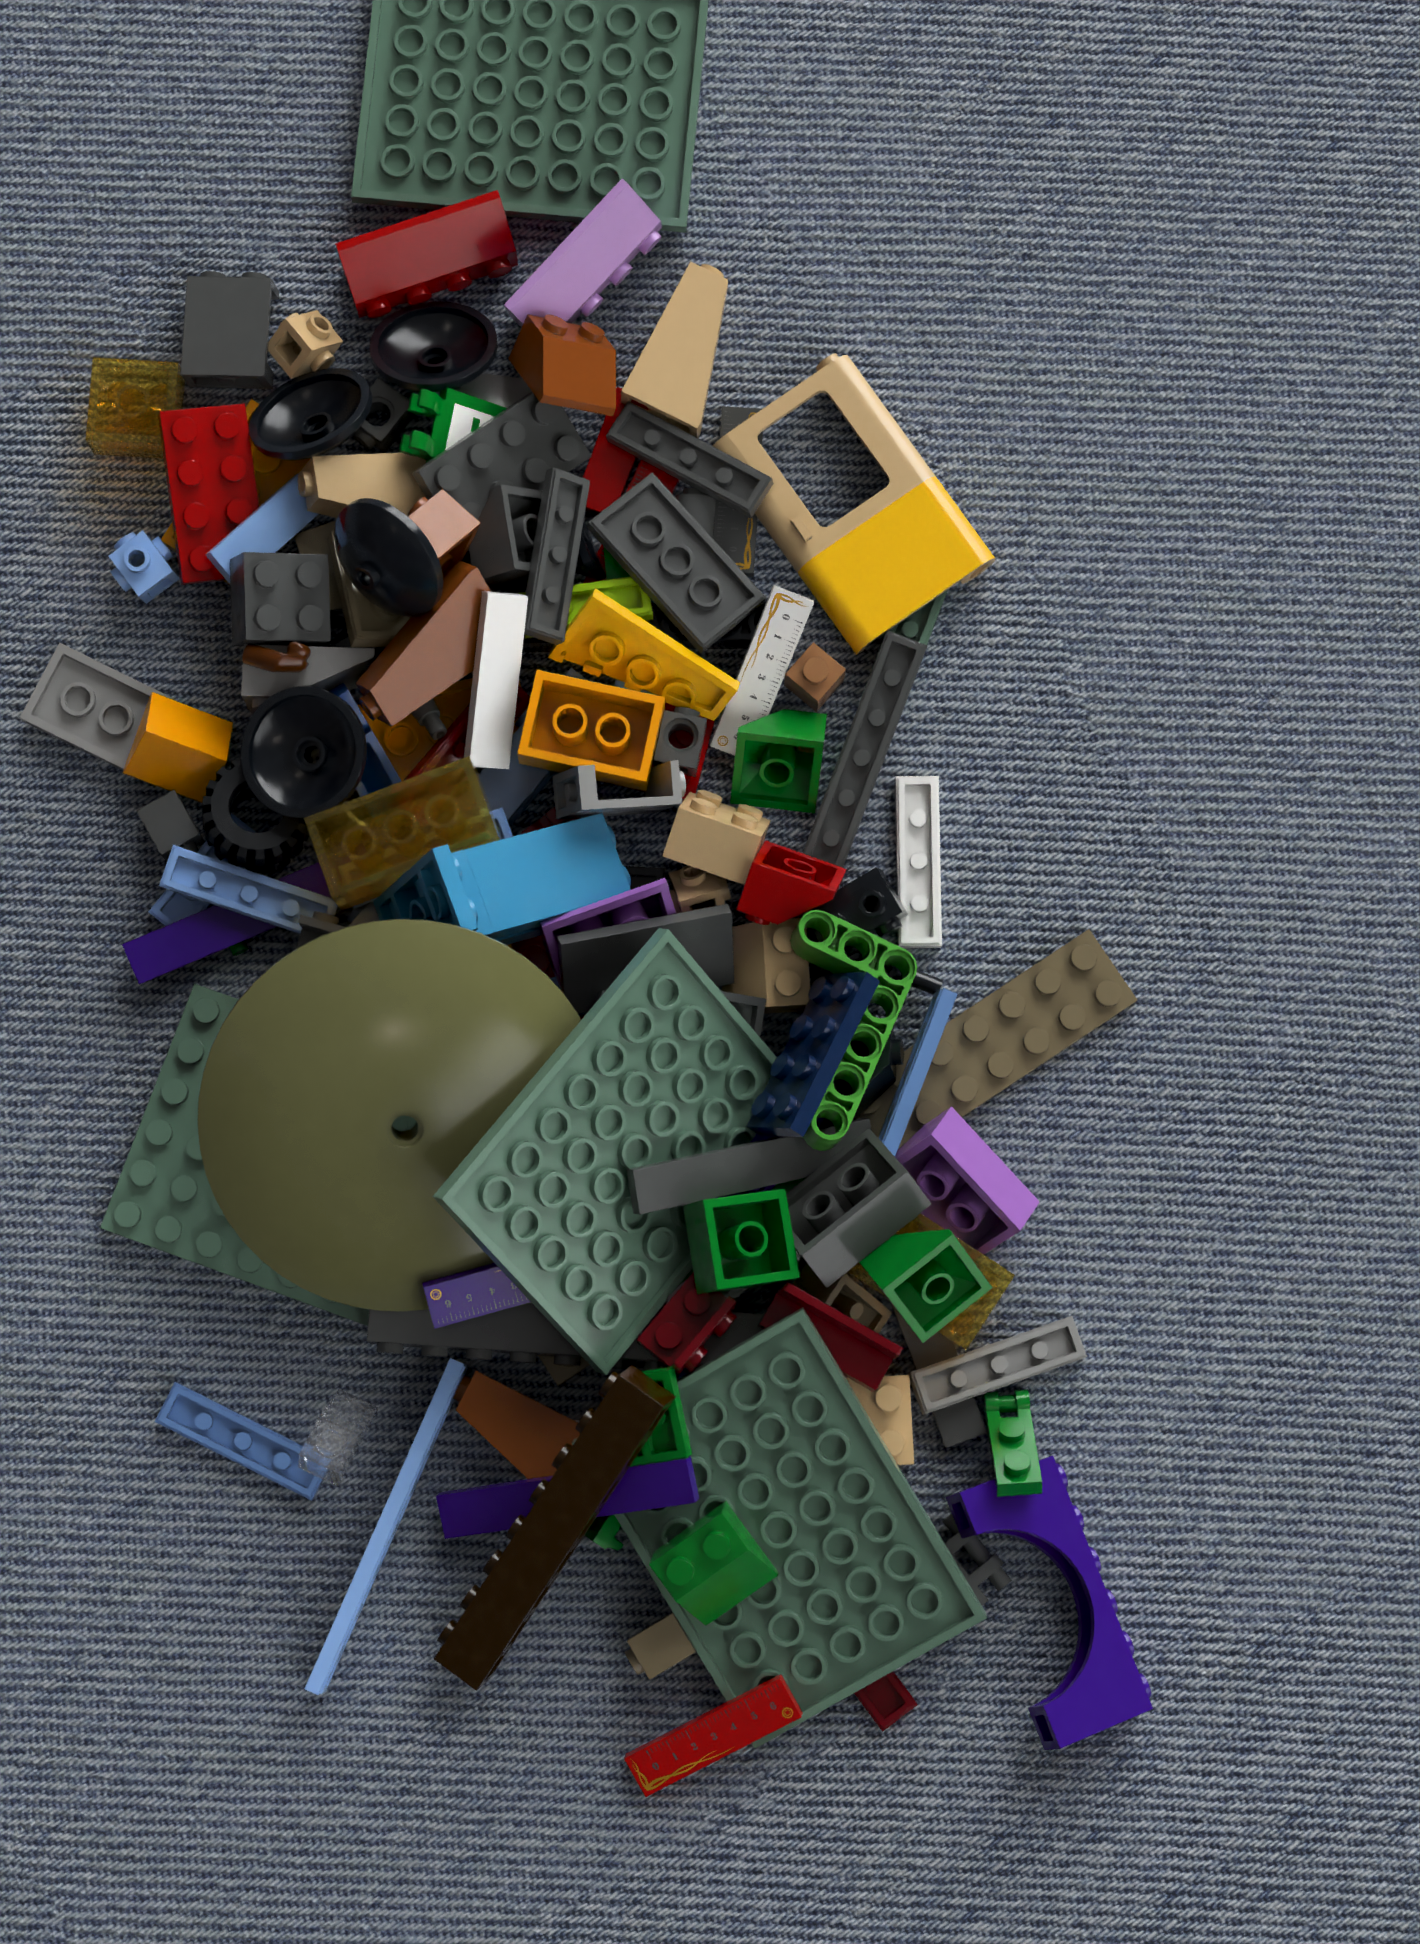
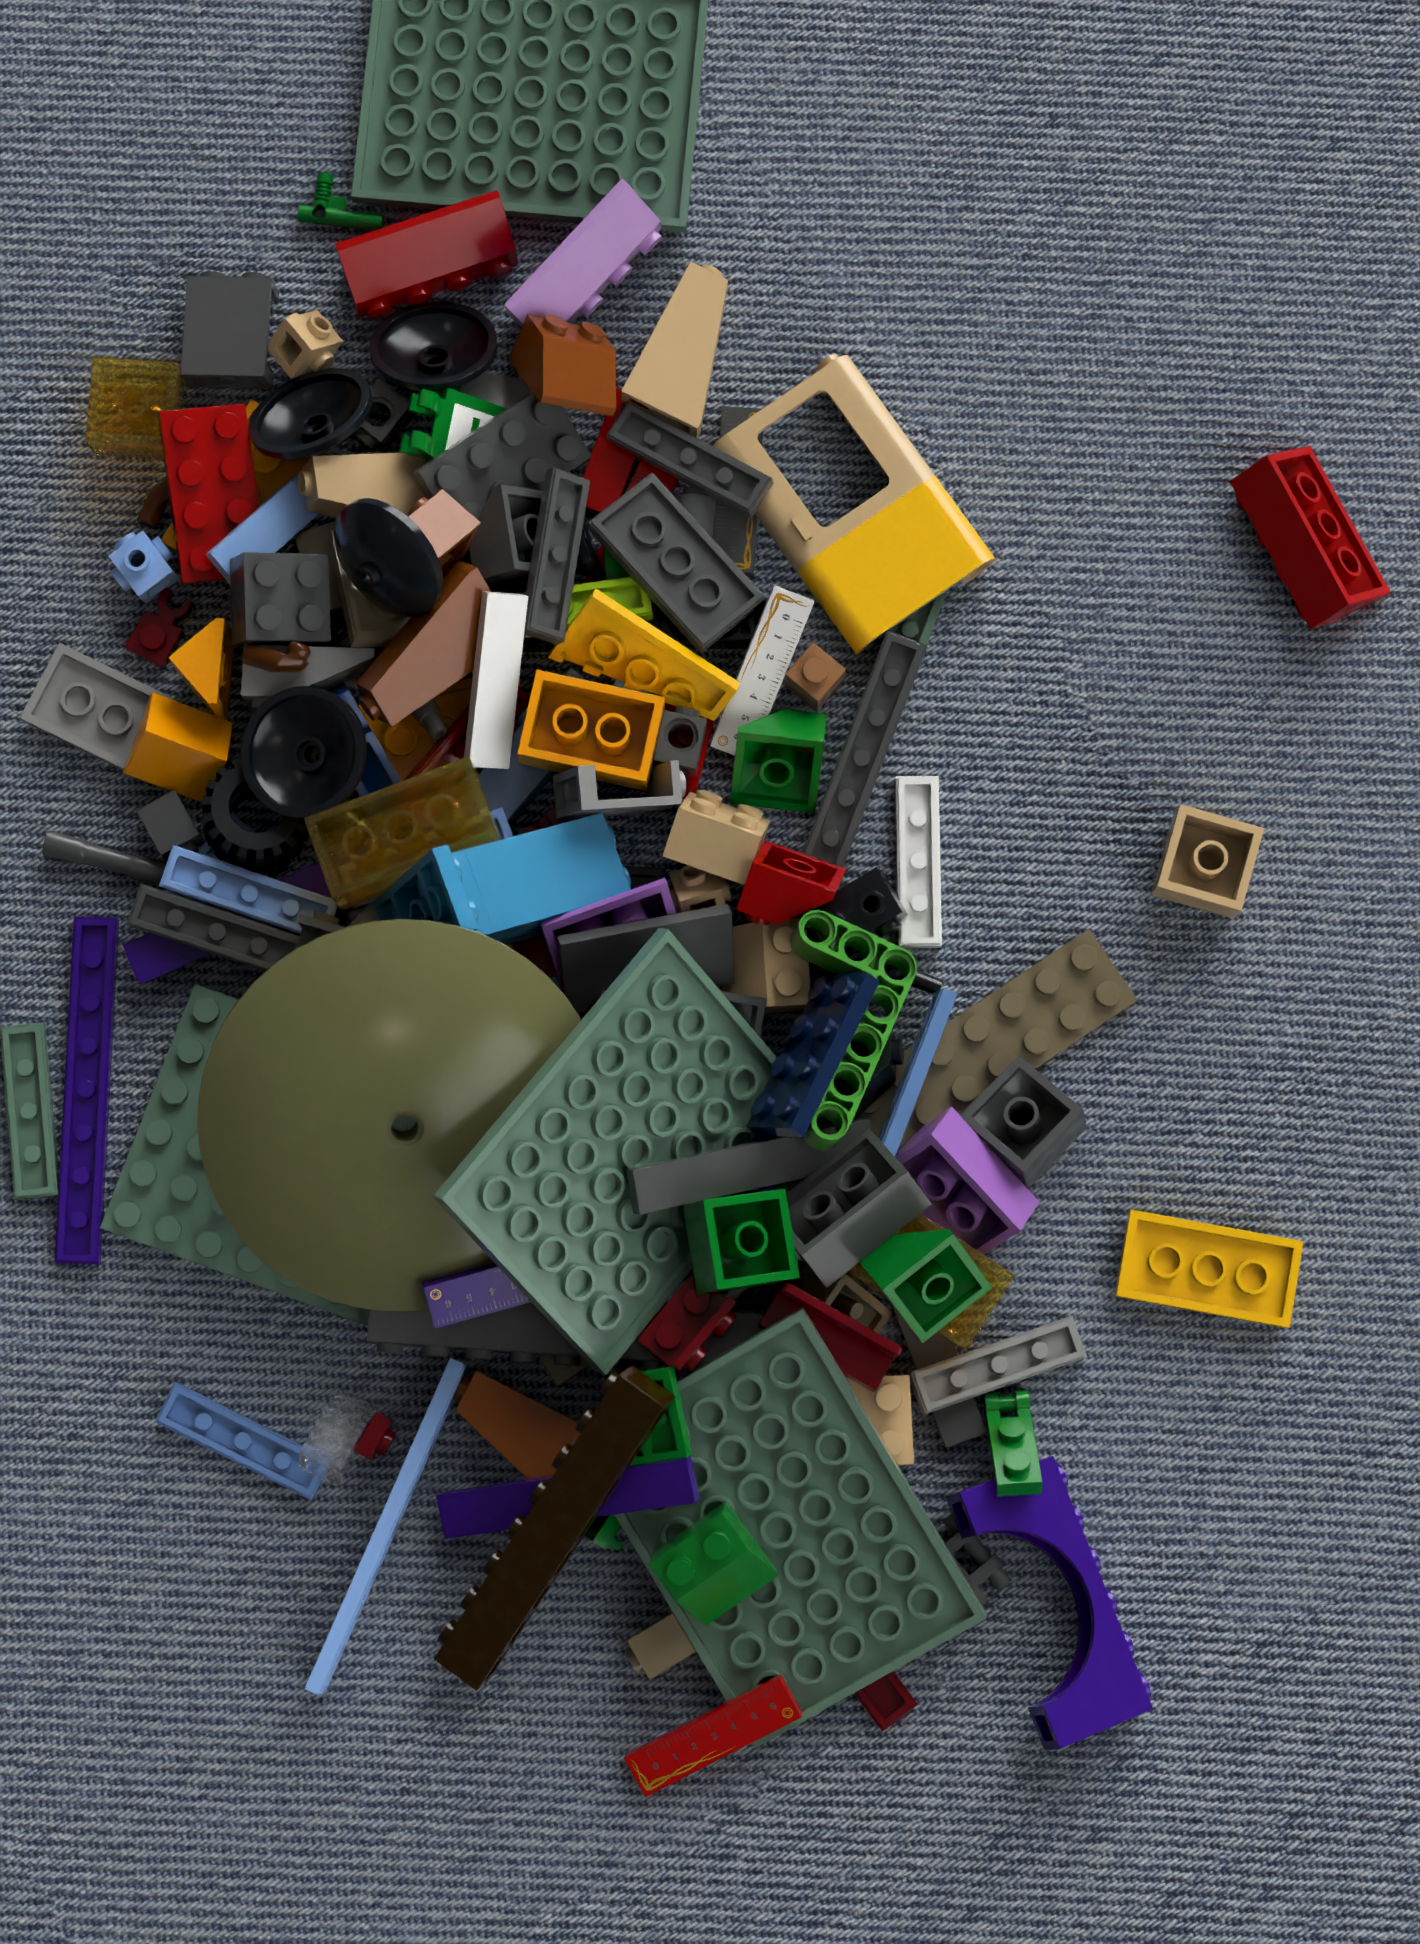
none -> sand green tile [0,1022,59,1201]
none -> dark grey piece [42,830,167,886]
none -> dark purple tile [54,917,119,1265]
none -> dark red plate [124,588,193,670]
none -> dark grey tile [126,883,299,971]
none -> reddish brown arm [137,479,169,529]
none -> light orange slope [168,618,235,721]
none -> green hose [298,172,384,231]
none -> dark red plate [354,1412,397,1460]
none -> dark grey slope [960,1056,1087,1189]
none -> yellow plate [1114,1209,1304,1328]
none -> tan brick [1151,804,1264,919]
none -> red slope [1229,446,1391,629]

